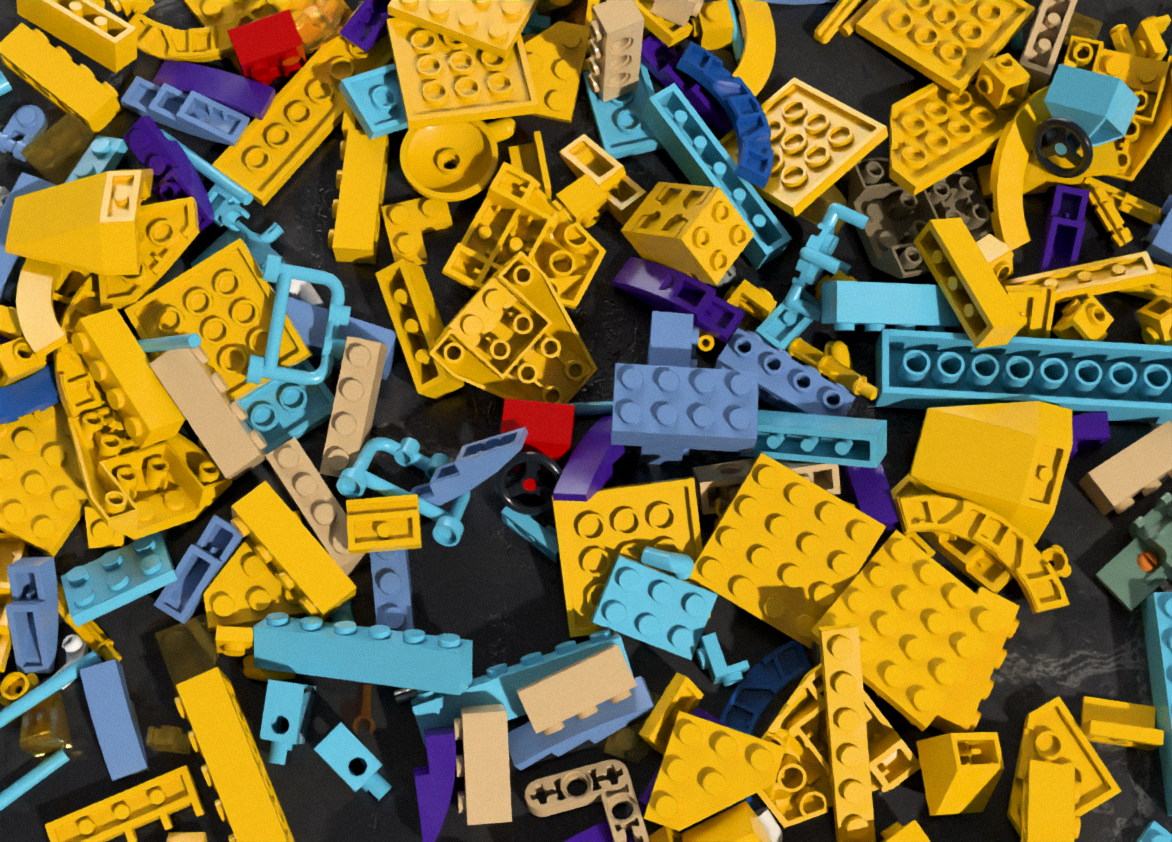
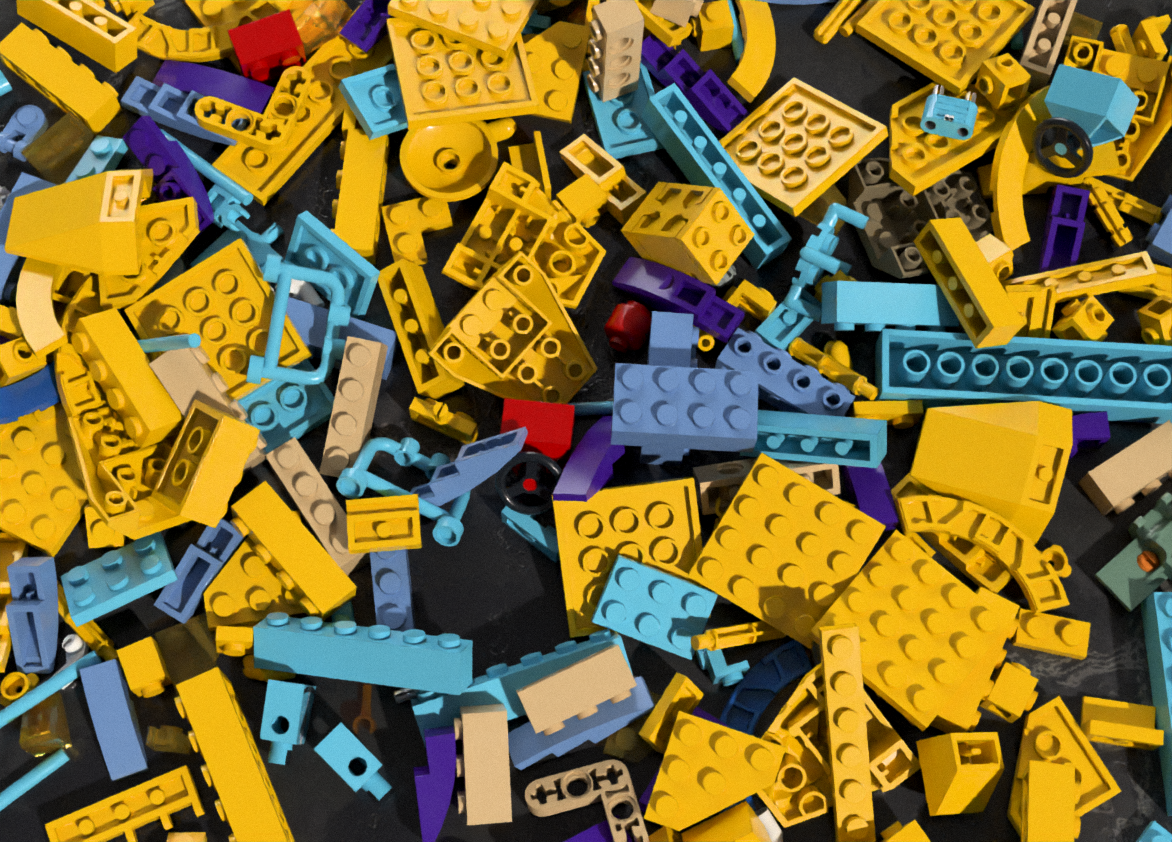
medium azure arm [641,546,695,580] -> none
blue tile [676,40,774,189] -> none
none -> yellow brick [116,636,173,698]
none -> yellow slope [151,399,260,528]
none -> yellow beam [194,66,311,153]
none -> medium azure plate [284,210,380,320]
none -> yellow plate [409,397,479,444]
none -> red head [604,301,651,353]
none -> yellow piece [691,620,786,651]
none -> yellow plate [848,400,923,429]
none -> medium azure piece [920,85,978,140]
none -> yellow brick [979,662,1039,723]
none -> yellow plate [1013,608,1091,660]

